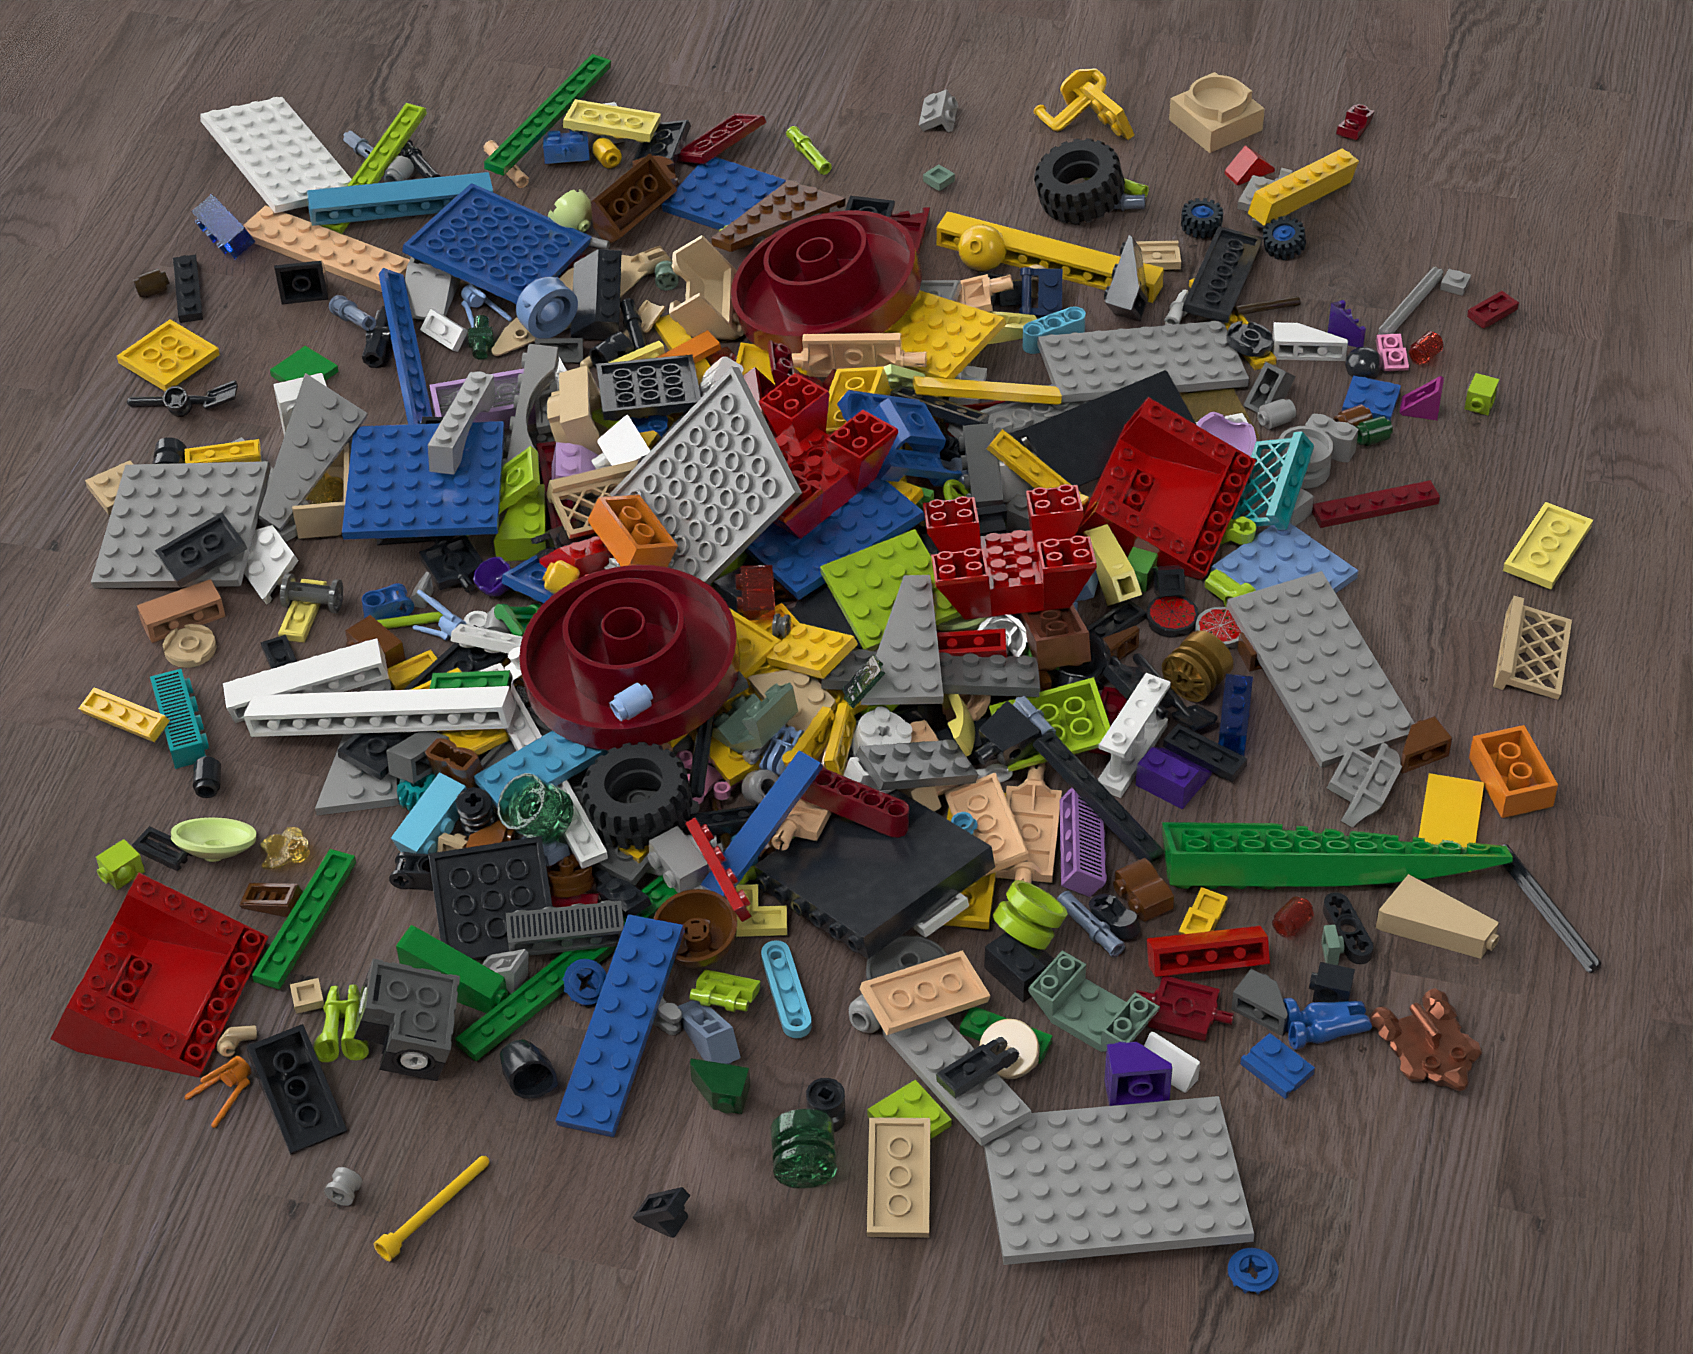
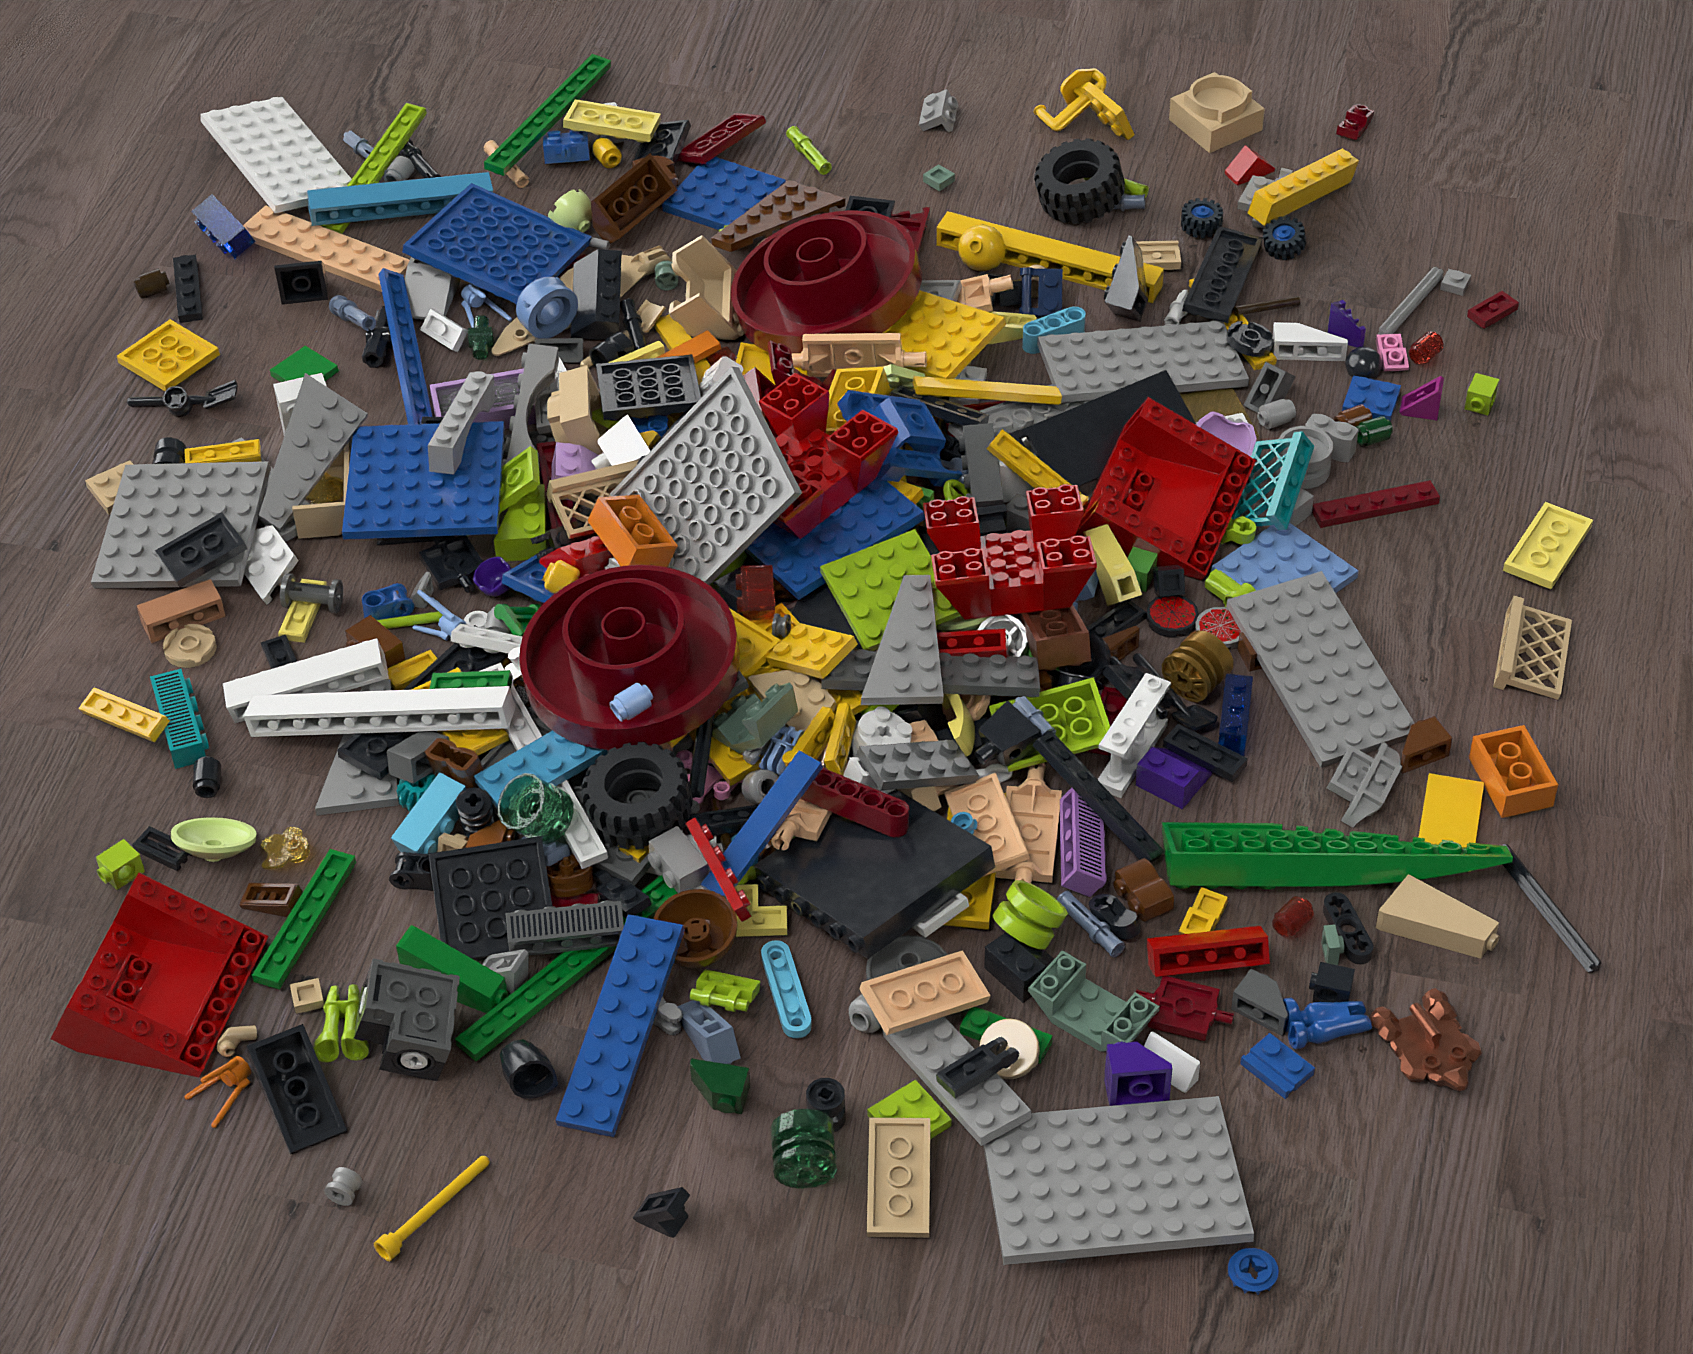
blue gear [562,959,607,1006] -> none
piece [842,654,885,709] -> none

